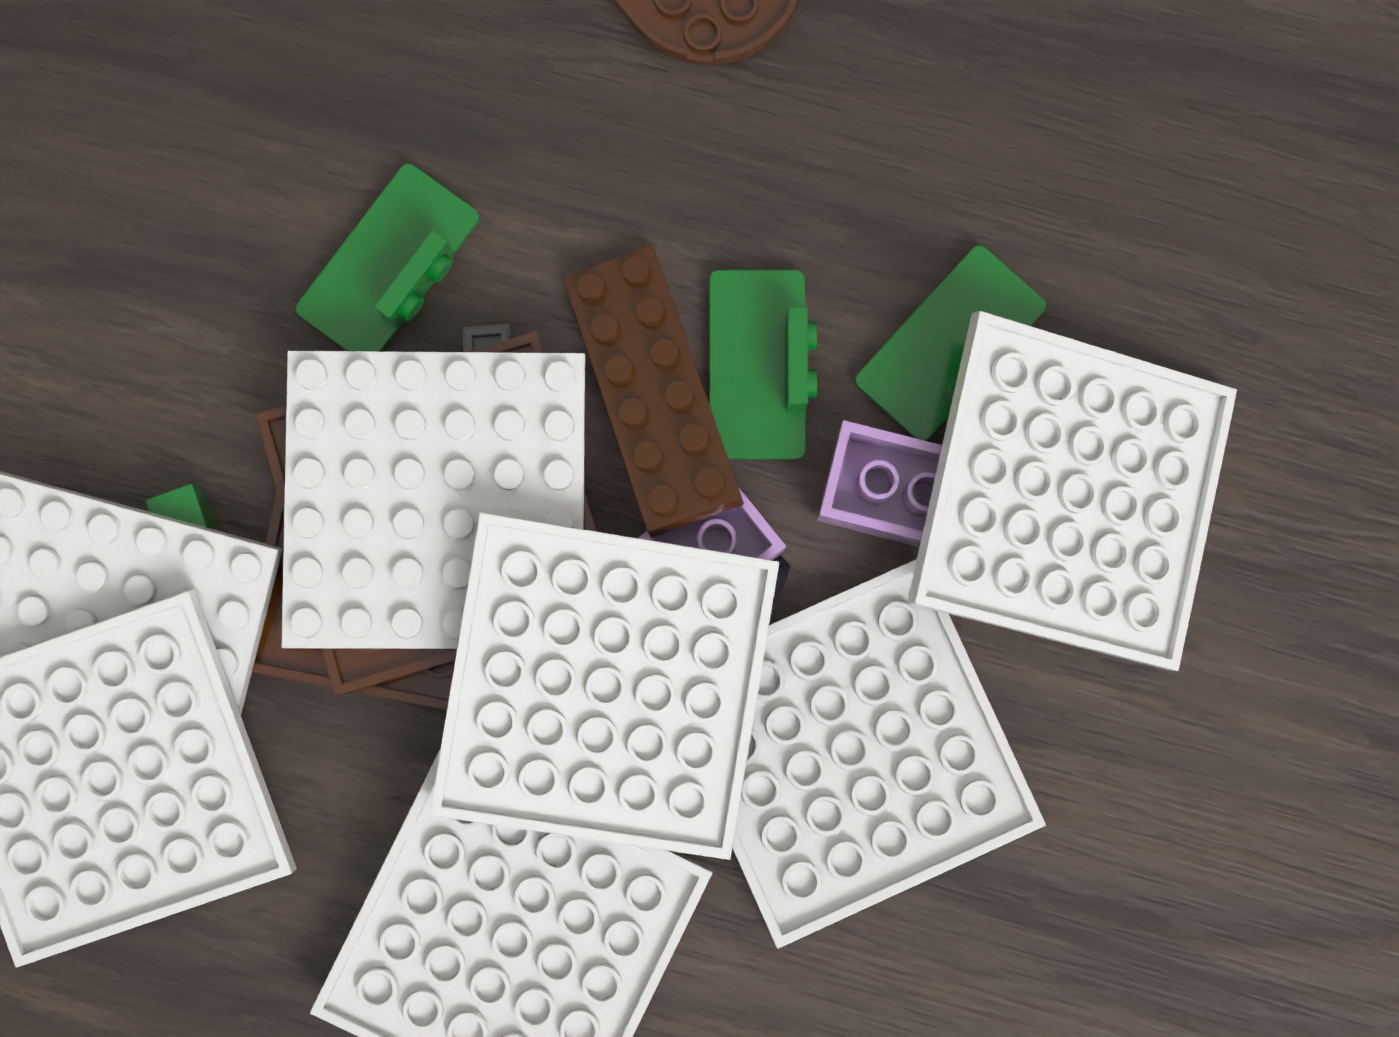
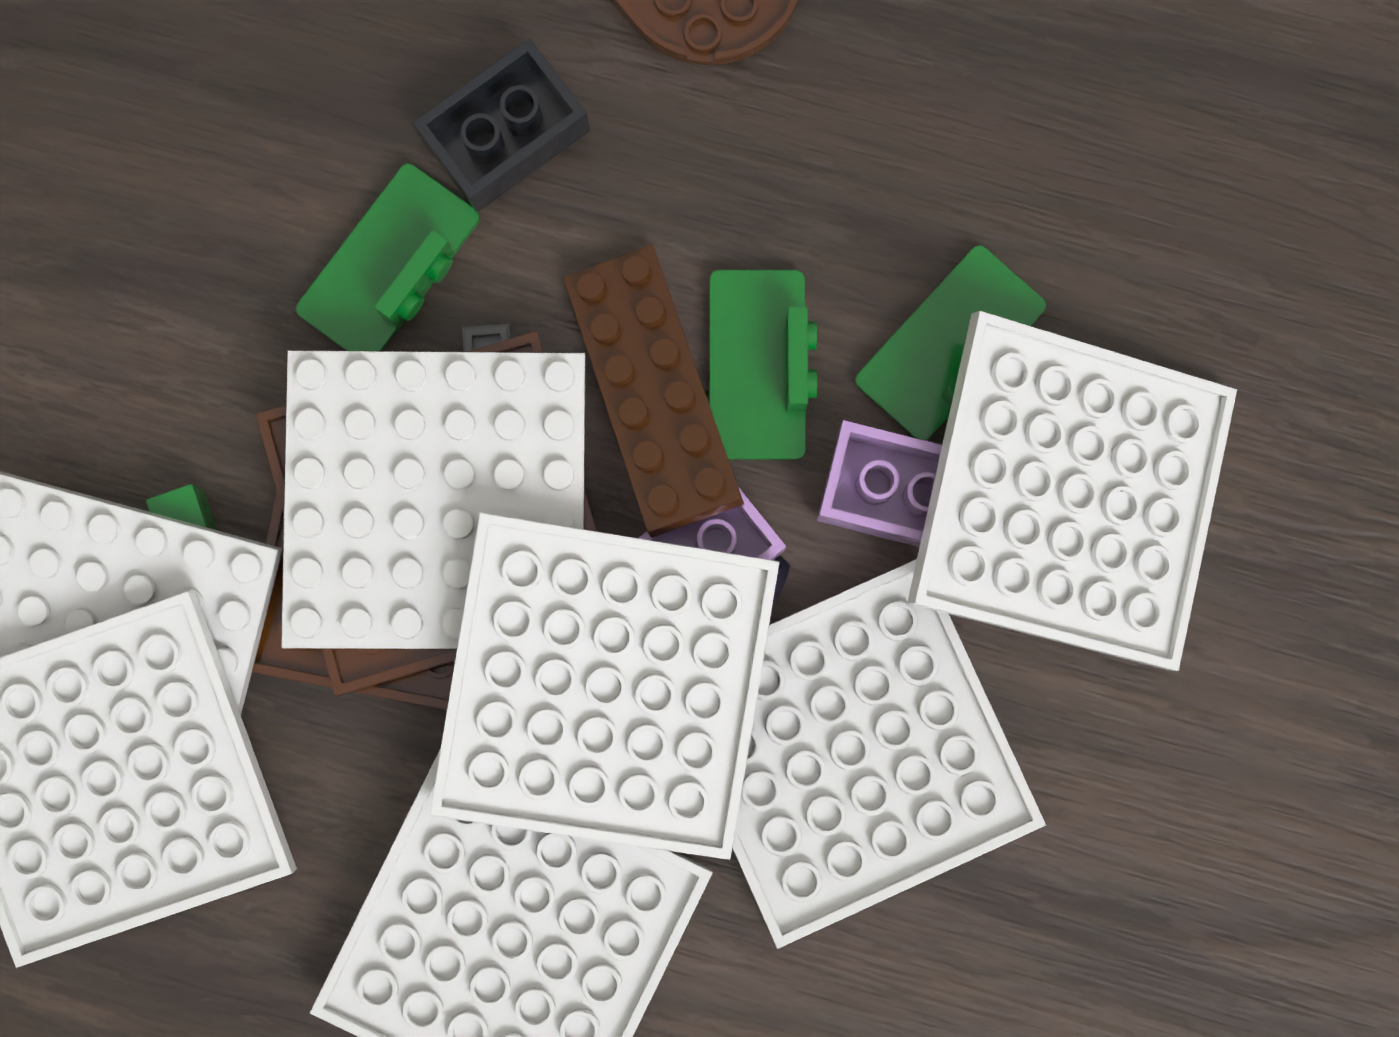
none -> black brick [413,38,590,212]

